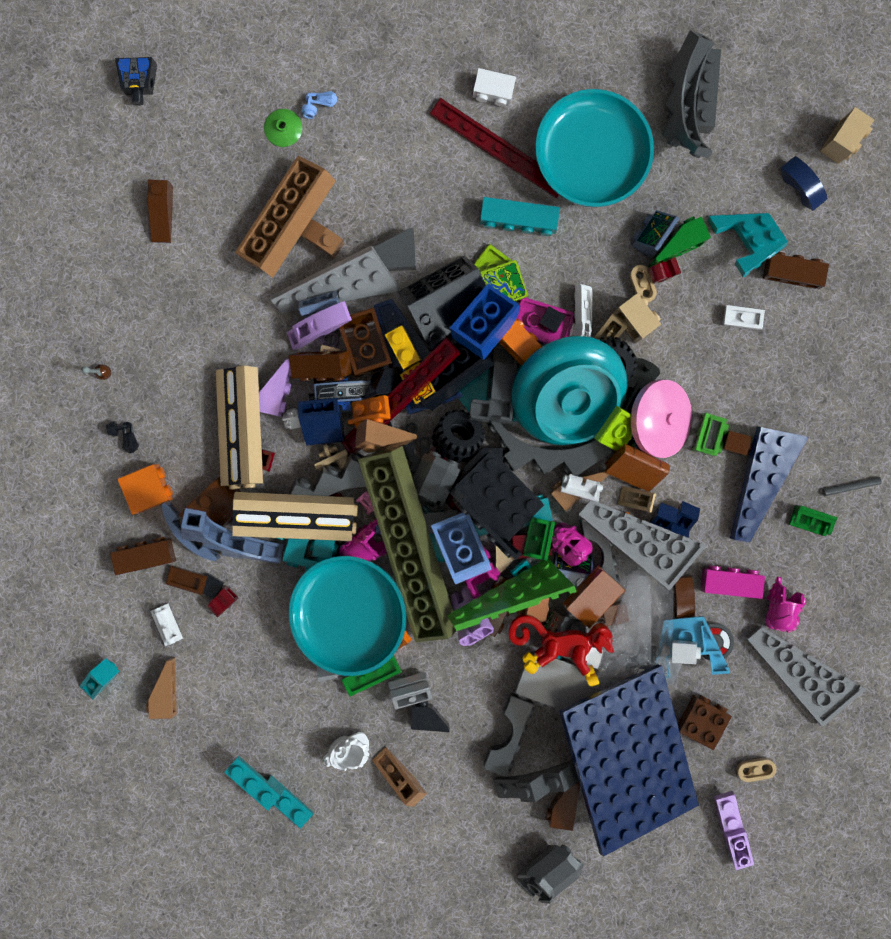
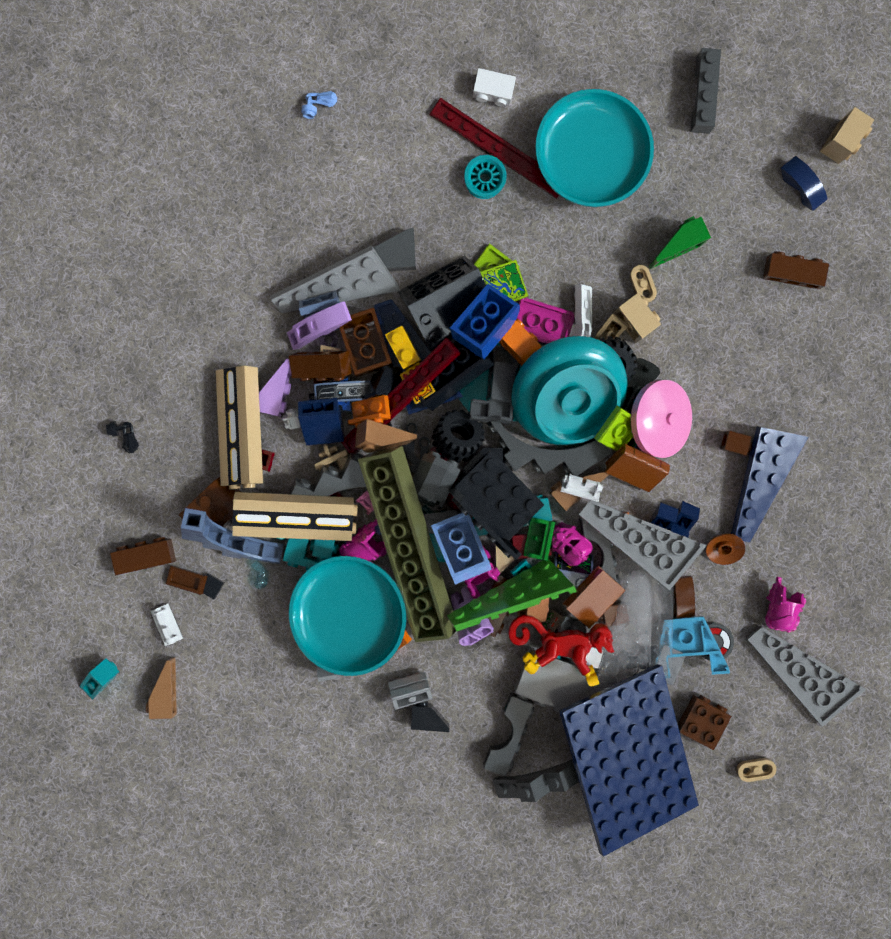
reddish brown hinge [81,364,111,380] -> none
torso [115,57,157,106] -> none
orange brick [118,464,173,515] -> none
reddish brown slope [147,179,173,243] -> none
sand blue slope [162,502,221,561] -> none
dark red leg [207,586,239,618] -> none
teal bracket [224,756,314,829] -> none
medium nougat brick [235,156,336,278] -> none
bright green dish [264,109,302,147] -> none
medium nougat slope [301,219,345,259] -> none
white hair [323,732,369,771] -> none
green plate [342,655,402,697] -> none
medium nougat slope [372,747,427,807] -> none
teal brick [480,197,560,236] -> none
dark grey brick [517,844,584,904] -> none
black tile [539,306,565,333] -> none
reddish brown slope [546,782,580,831] -> none
tan slope [618,486,656,512] -> none
slope [632,210,680,259] -> none
dark red leg [647,257,681,284] -> none
dark grey arch [662,30,714,158] -> none
white brick [672,640,701,664] -> none
bright green window [691,413,729,456] -> none
dark pink brick [700,565,765,599] -> none
teal wing [708,213,788,277] -> none
lavender slope [714,791,754,870] -> none
white plate [722,305,765,330] -> none
green hinge [789,505,838,537] -> none
dark grey bar [823,477,882,496] -> none
none -> clear light blue arm [251,560,269,589]
none -> teal wheel [464,155,507,199]
none -> dark orange dish [706,534,745,565]

